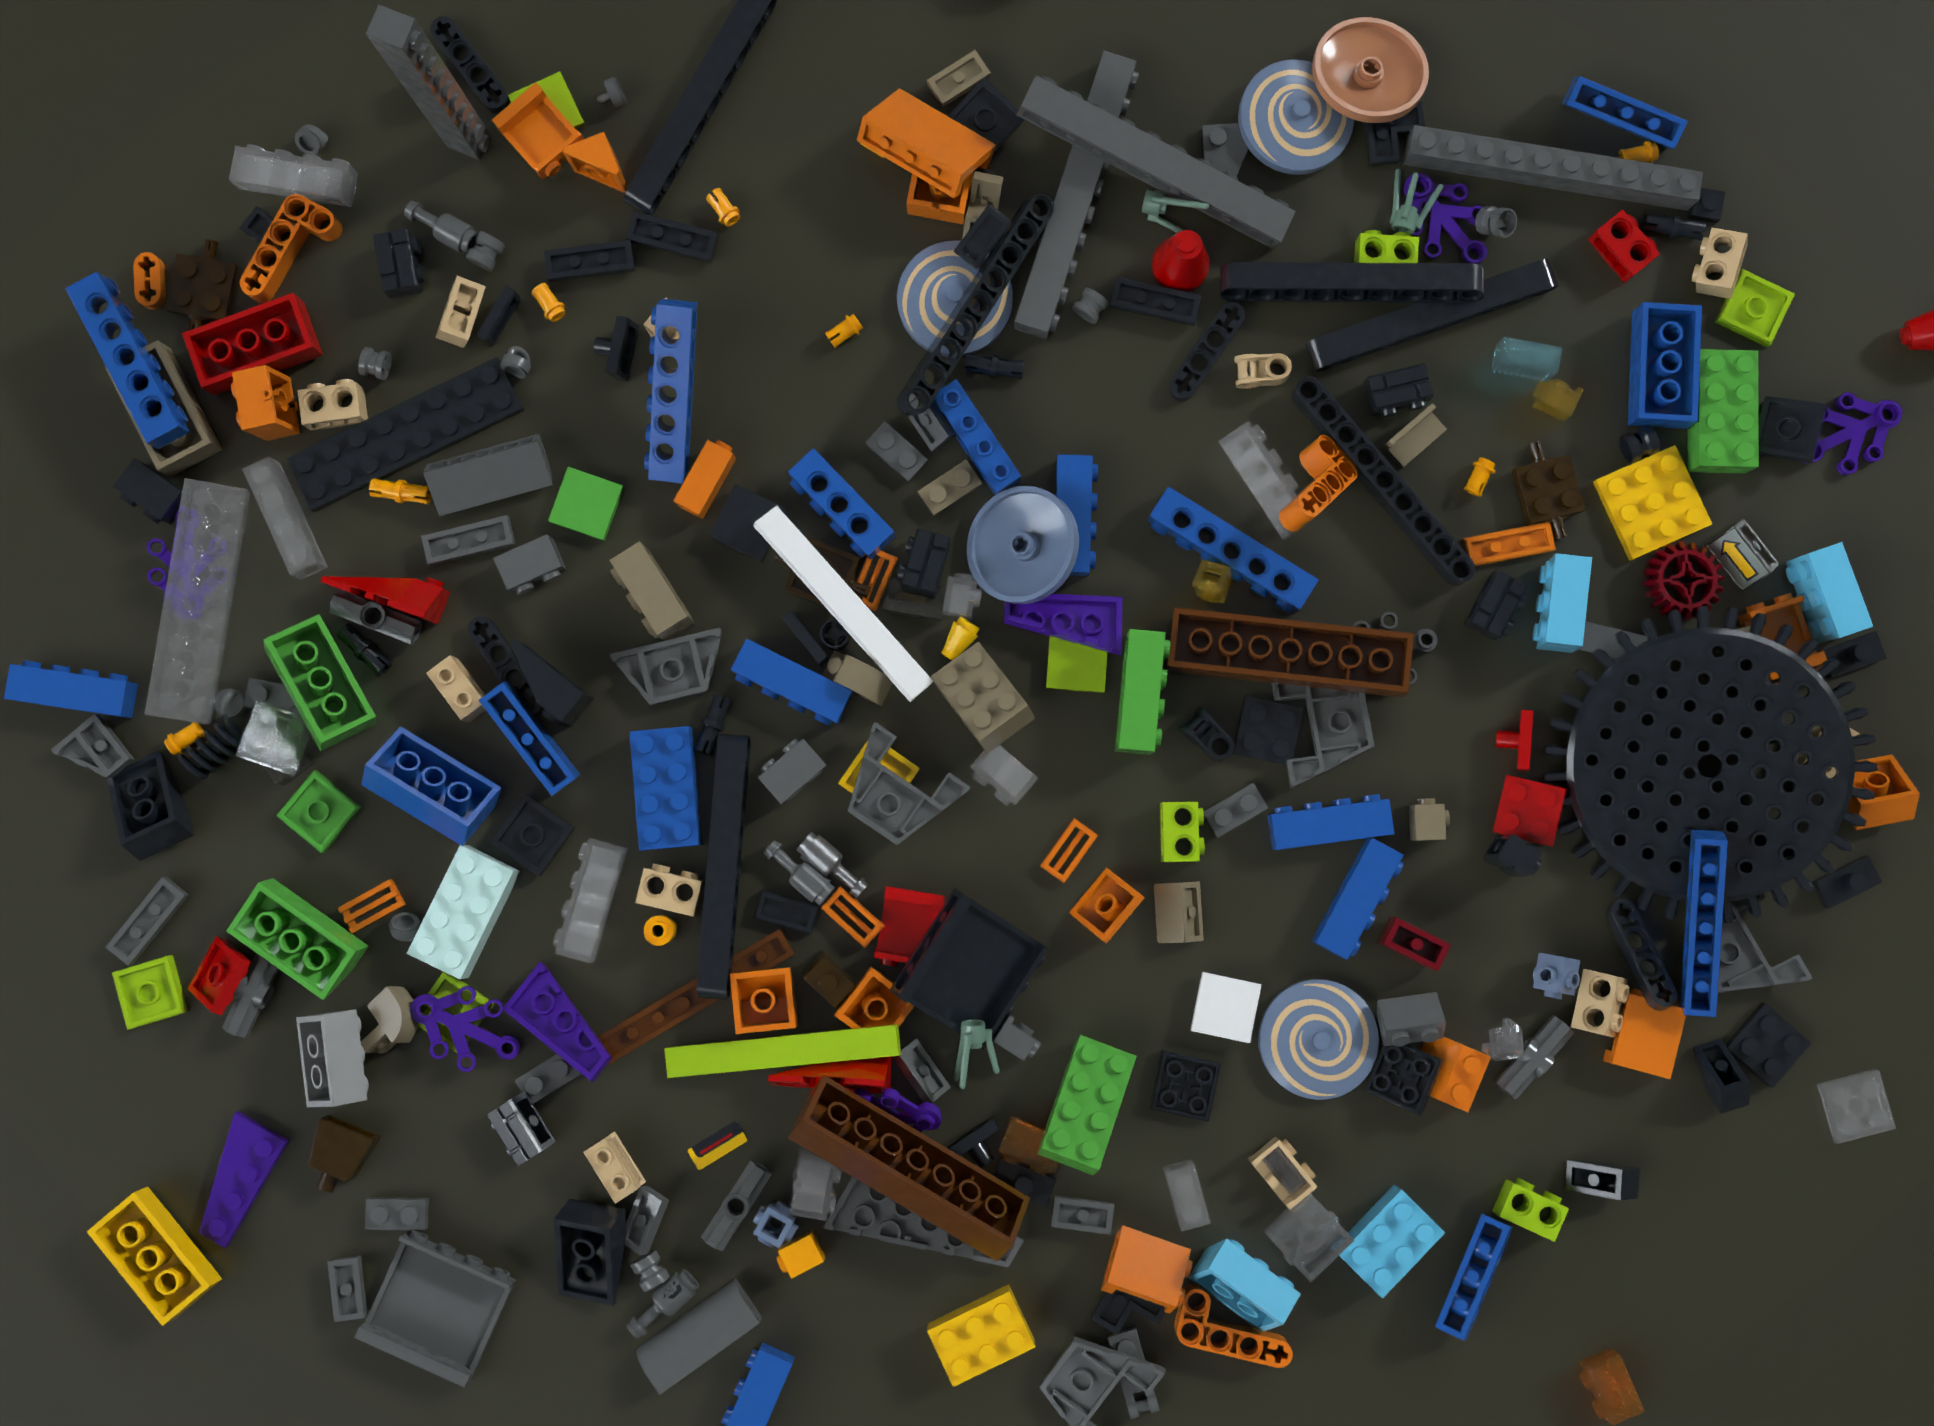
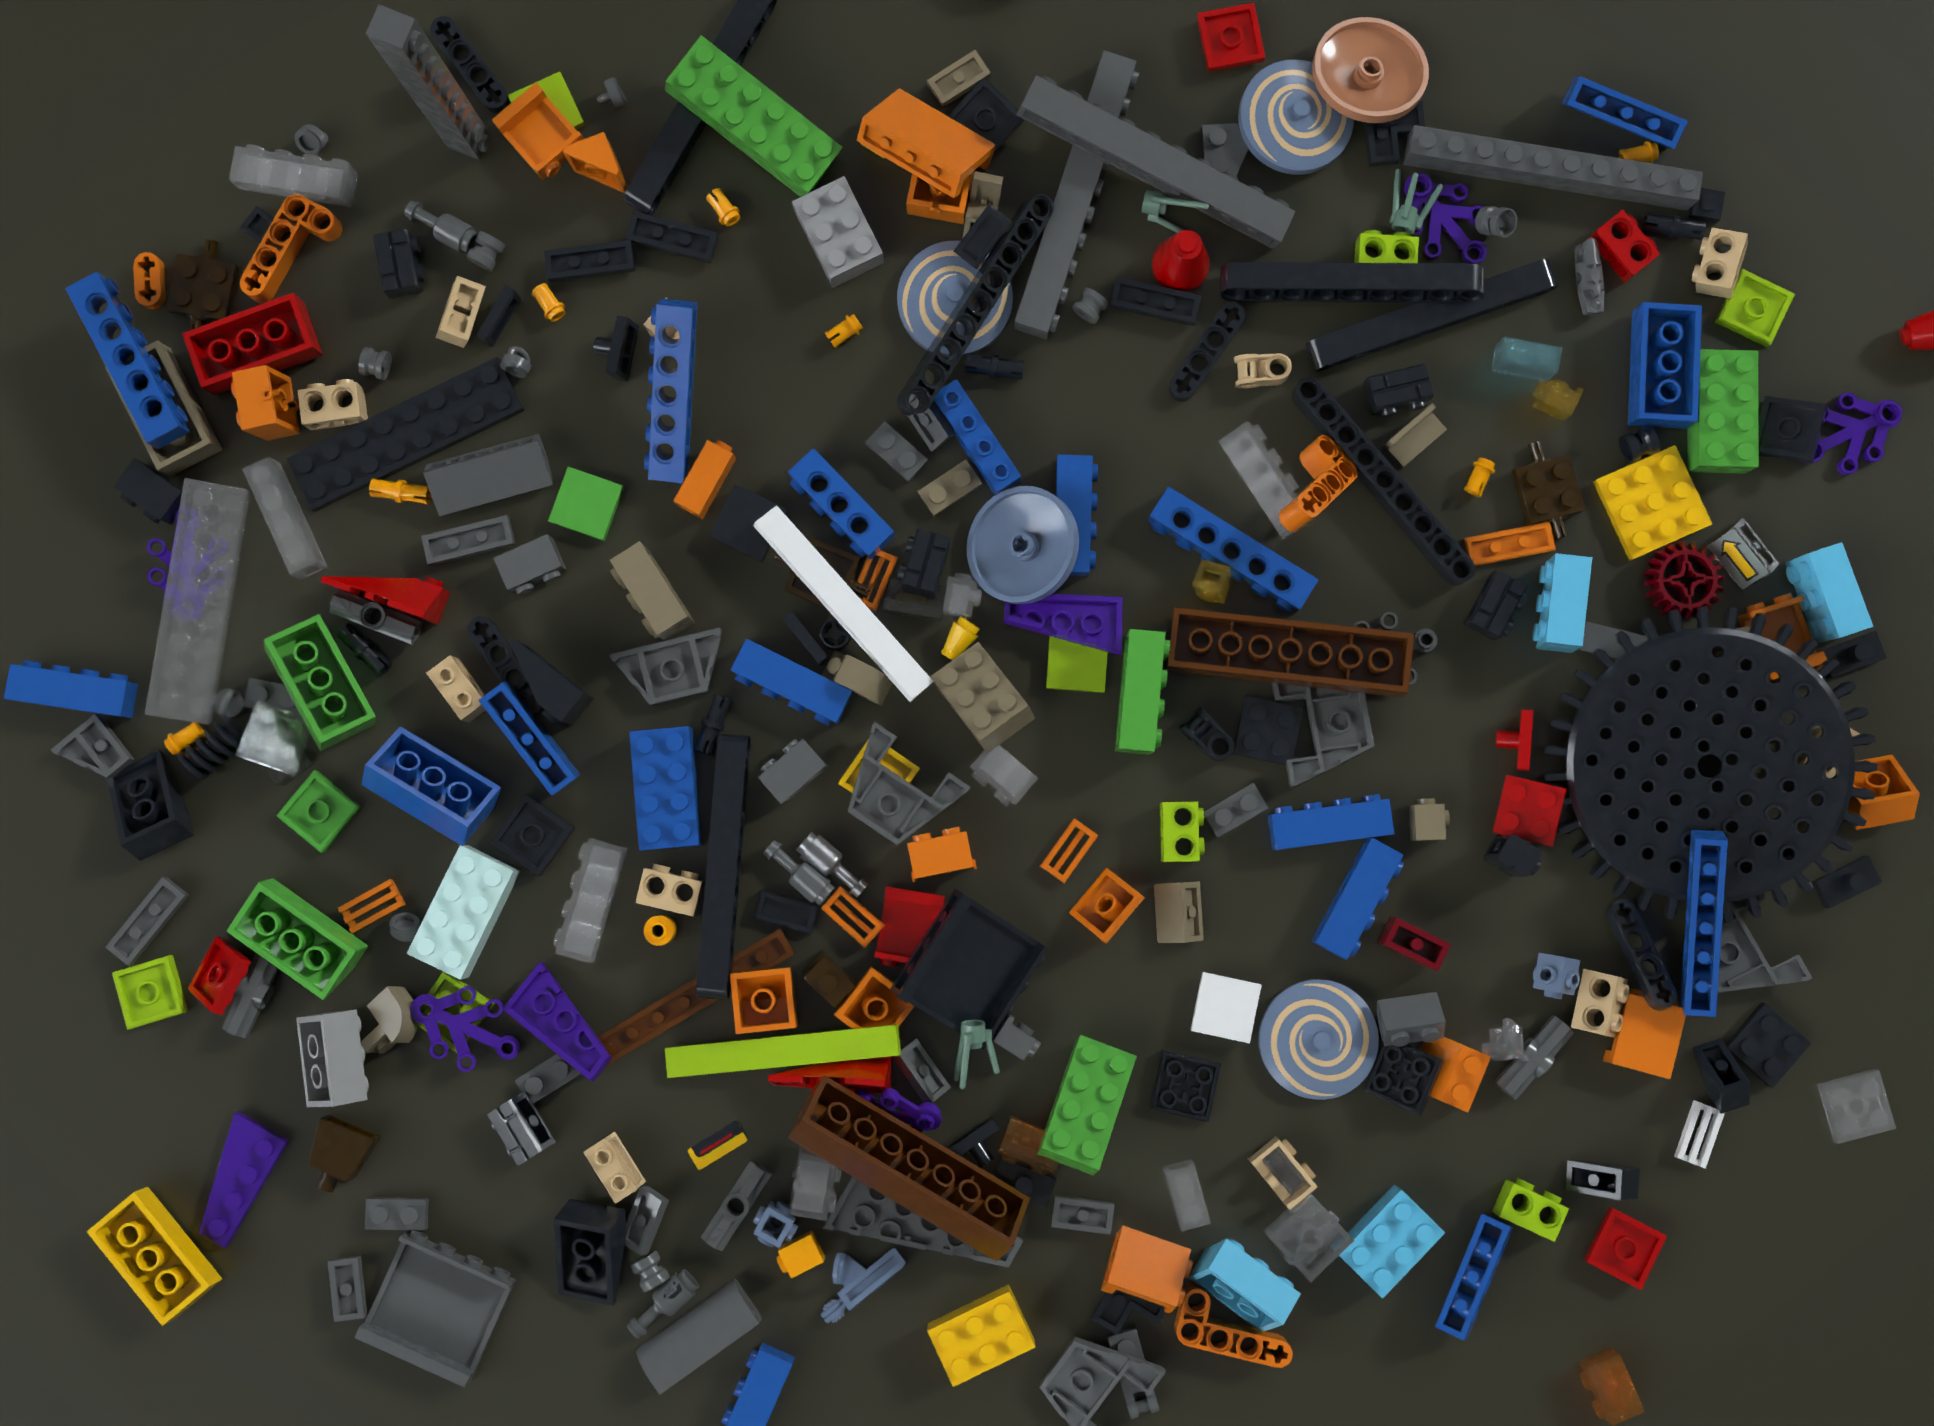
none -> bright green brick [665,35,843,197]
none -> light grey brick [792,176,884,288]
none -> sand blue piece [821,1248,907,1323]
none -> orange brick [907,827,977,882]
none -> red plate [1197,2,1266,72]
none -> dark grey hinge [1574,237,1605,316]
none -> red plate [1584,1206,1667,1290]
none -> white tile [1674,1100,1725,1169]

